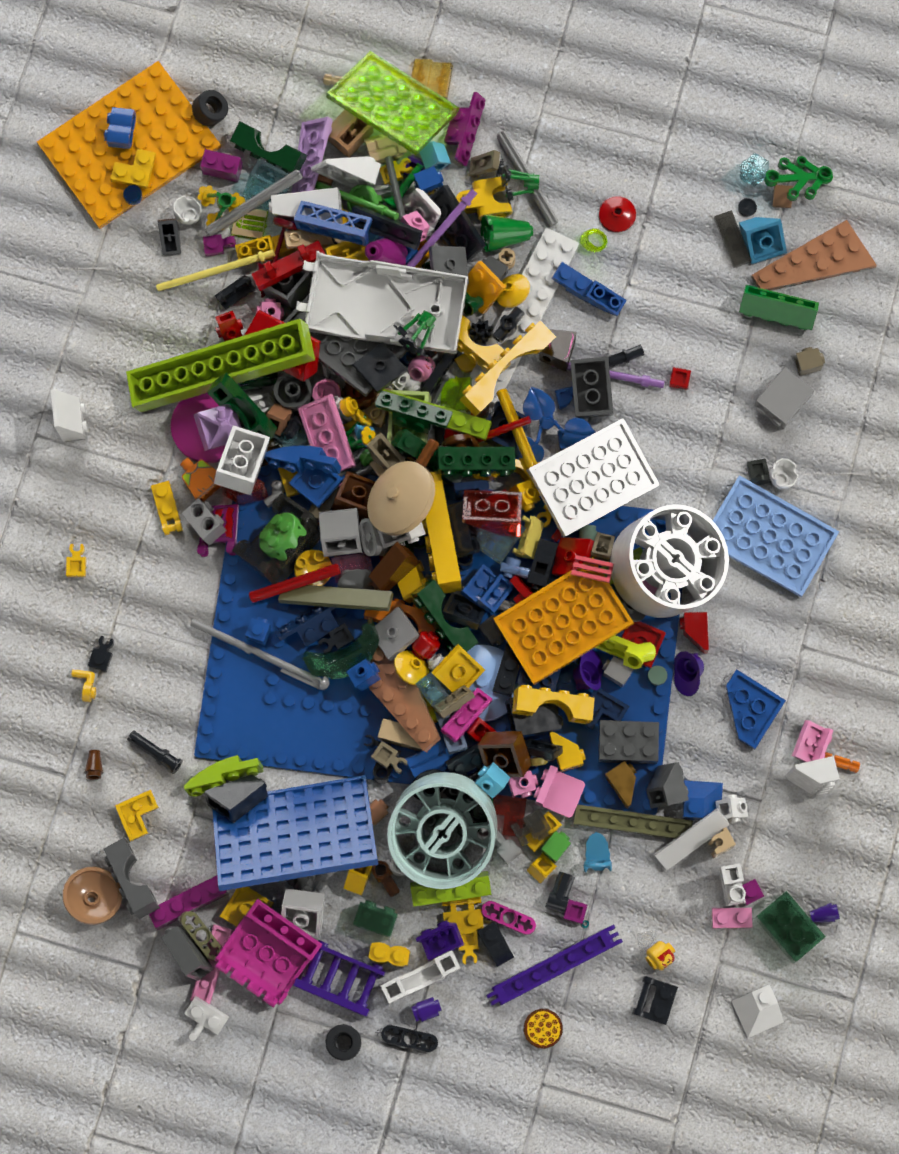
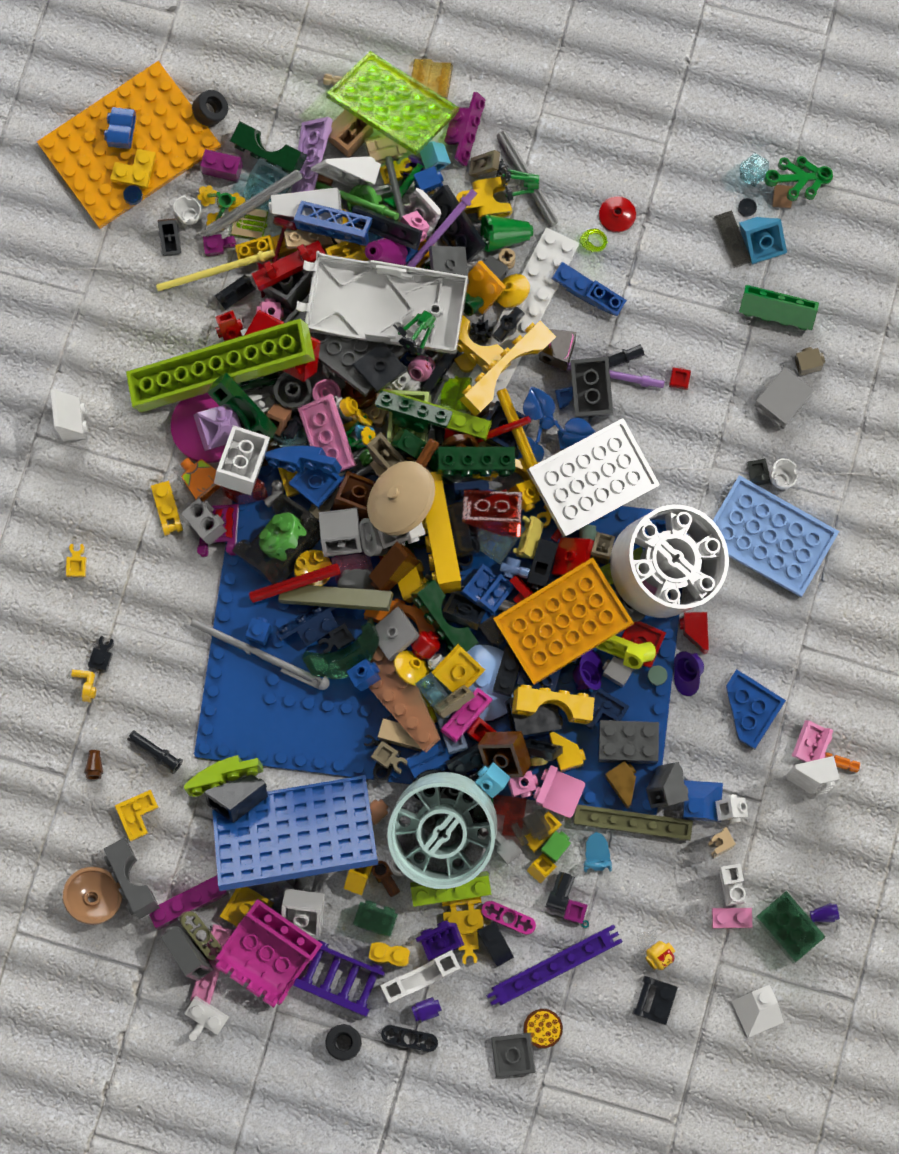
coral tile [571,555,614,583] -> none
white tile [655,808,730,870] -> none
magenta plate [742,879,764,906] -> none
nougat wing [751,220,877,290] -> none
none -> dark grey plate [491,1032,536,1078]

